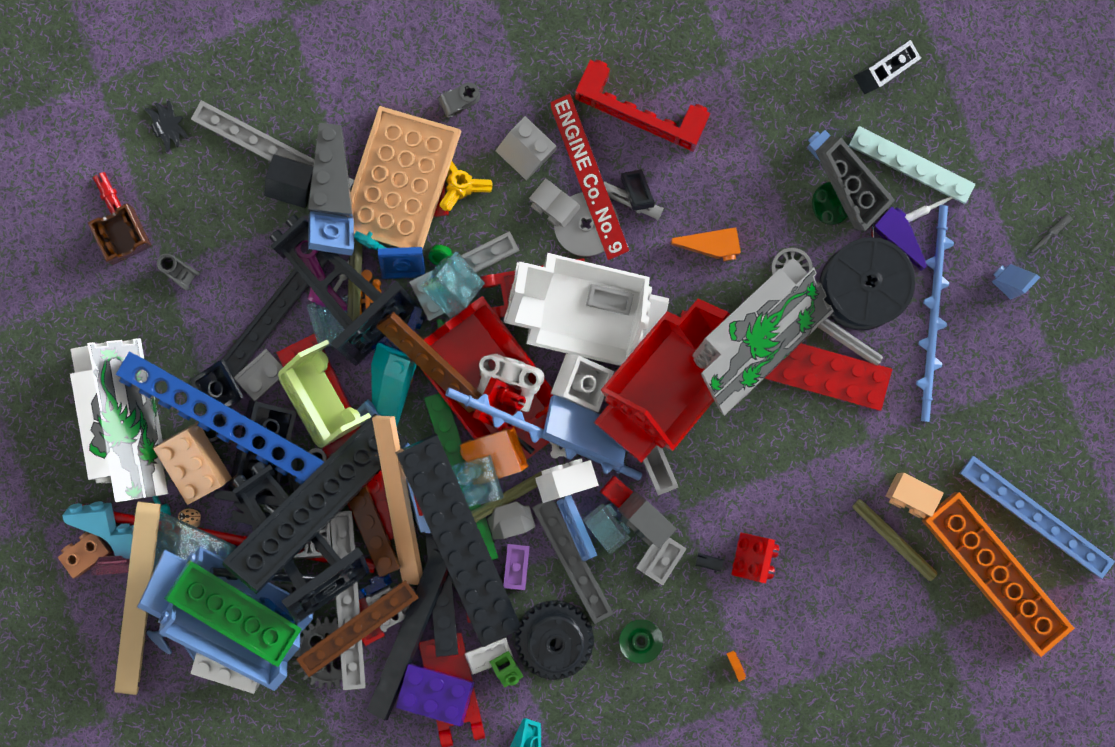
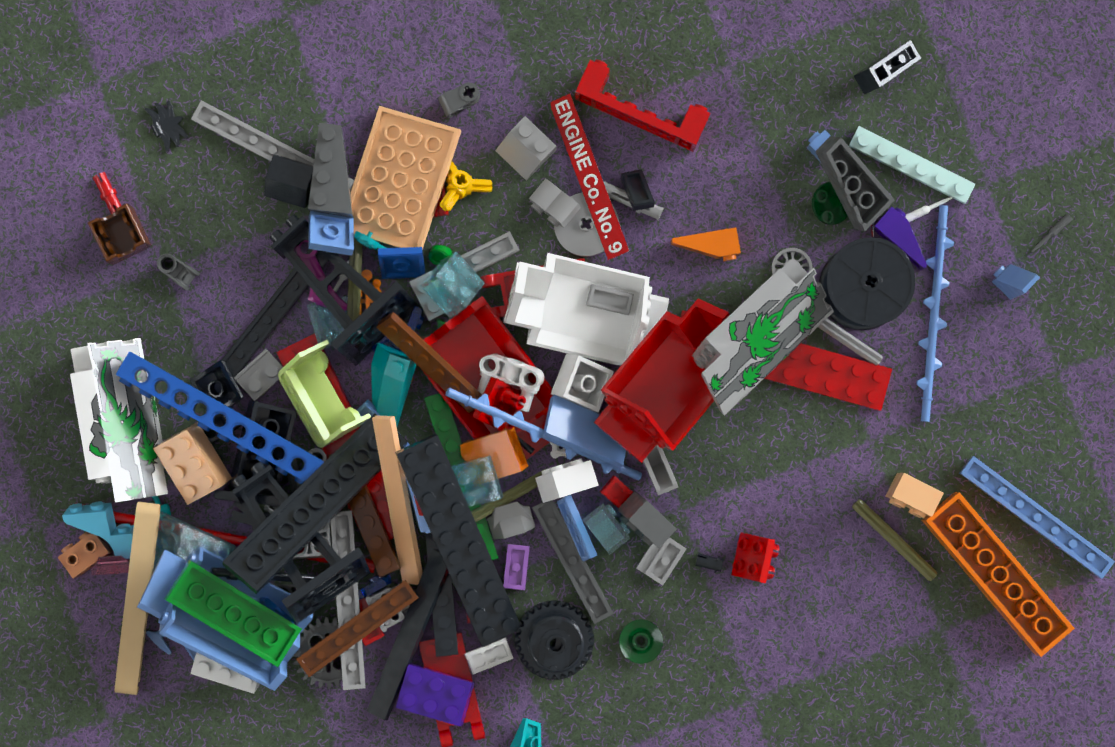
light nougat tile [178,509,201,530] -> none
bright green brick [489,650,524,688] -> none
orange tile [726,651,746,682] -> none

